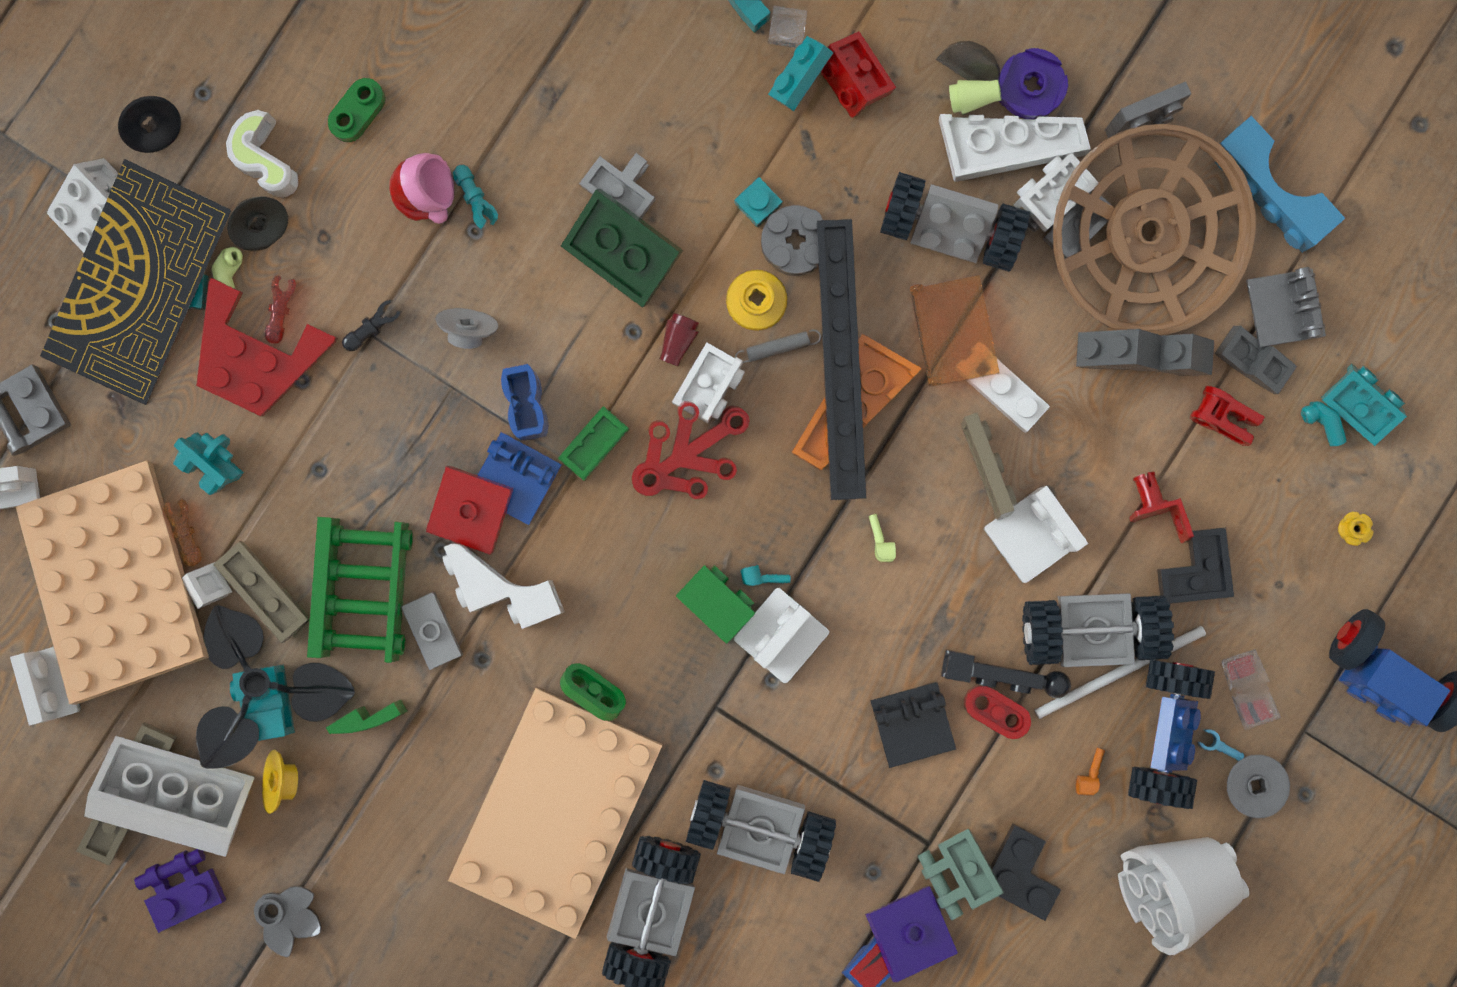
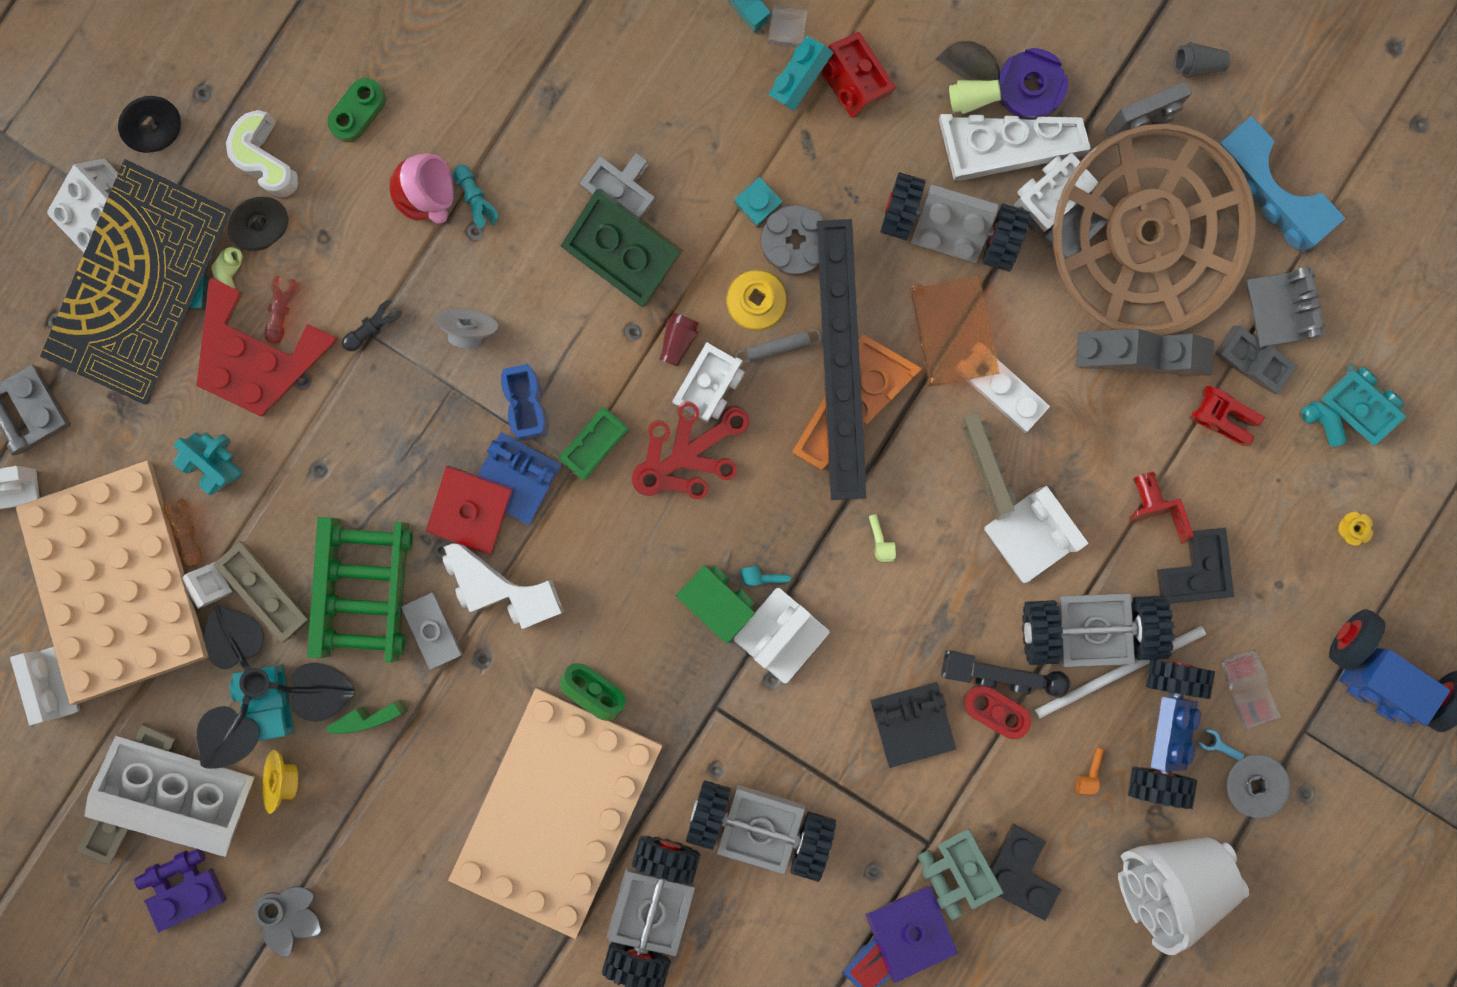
none -> dark grey cone [1174,42,1230,78]

